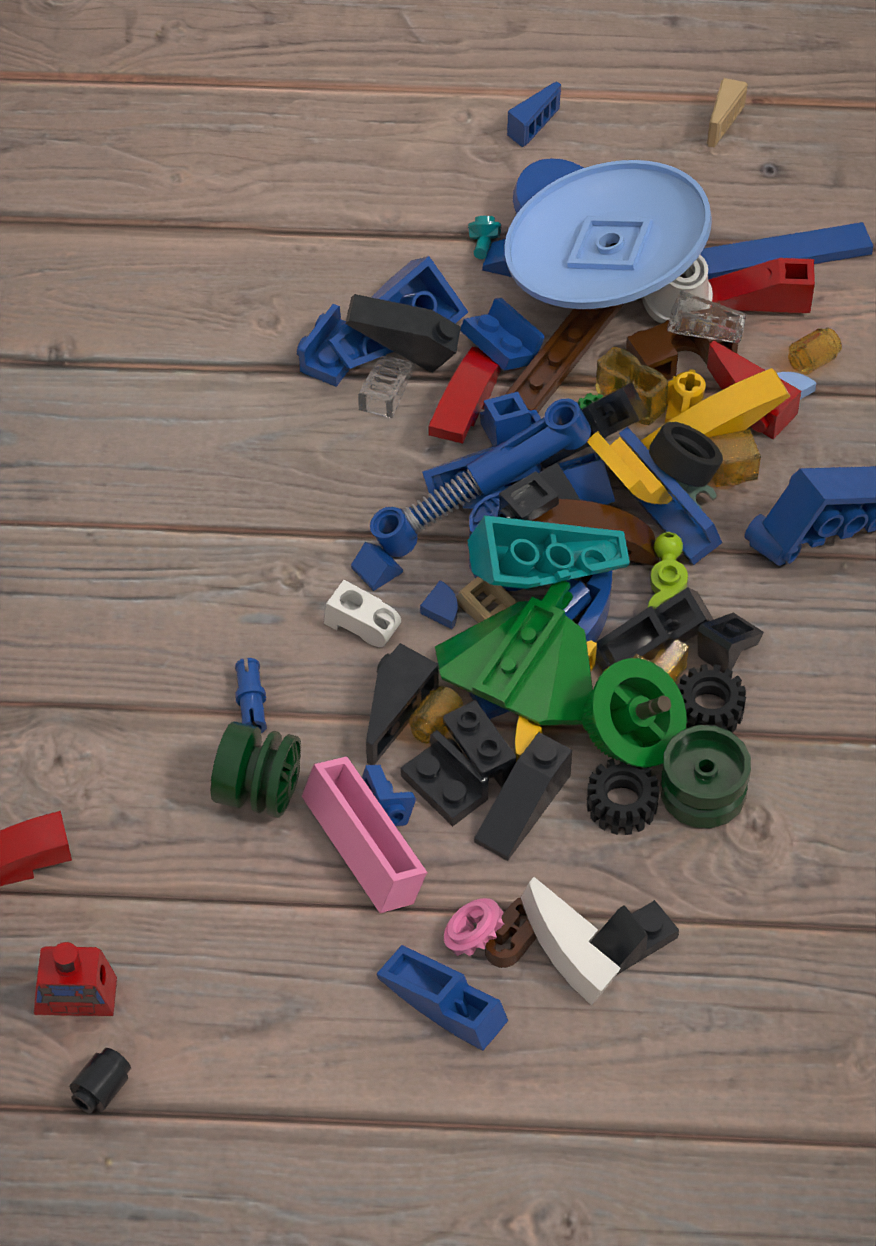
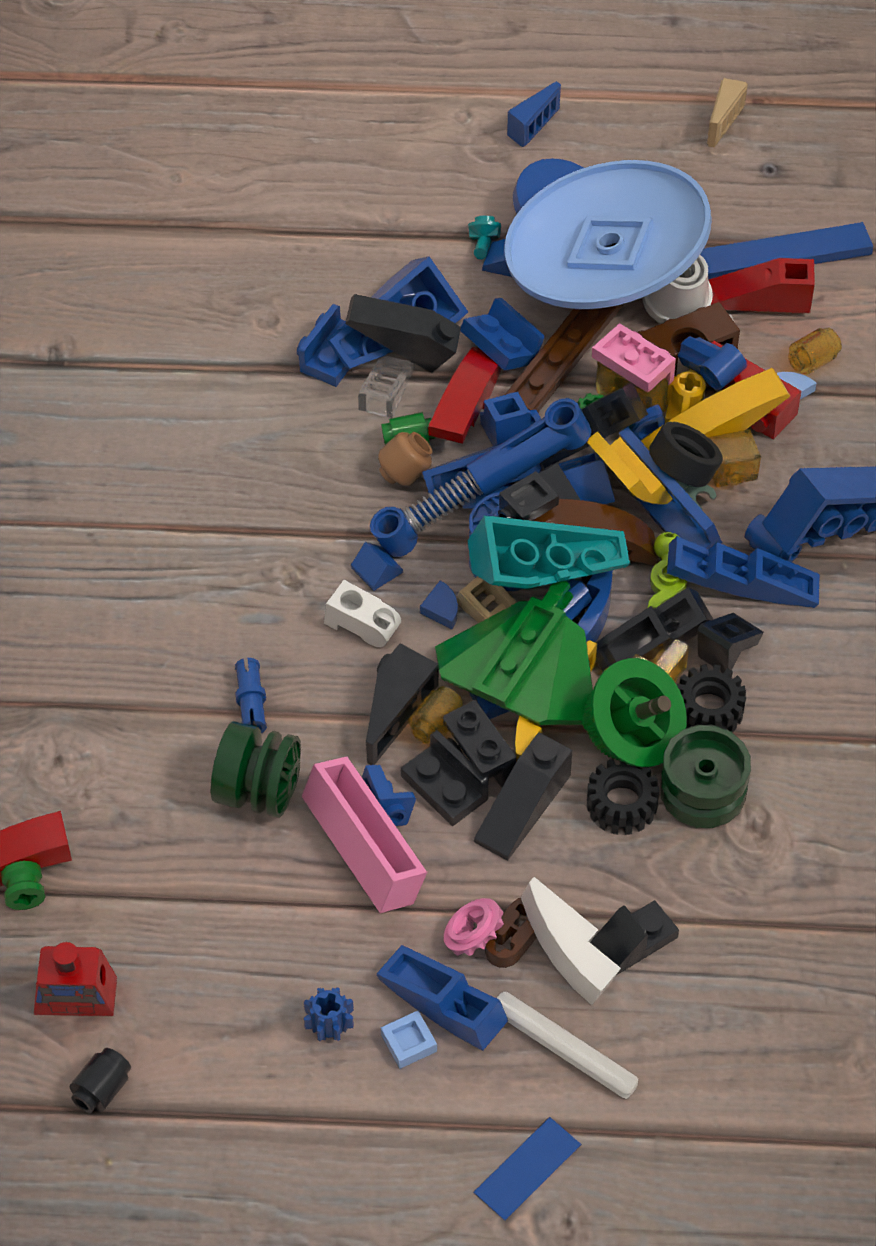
clear slope [667,291,747,343] -> none
none -> green wheel [1,861,46,910]
none -> blue gear [304,987,354,1041]
none -> medium nougat head [378,432,432,486]
none -> green brick [381,412,435,445]
none -> light blue tile [381,1011,437,1069]
none -> blue sticker [473,1117,582,1220]
none -> white axle [497,992,638,1099]
none -> bright pink bracket [592,323,676,393]
none -> blue tile [628,404,665,441]
none -> blue slope [667,536,820,608]
none -> blue piece [678,336,747,391]

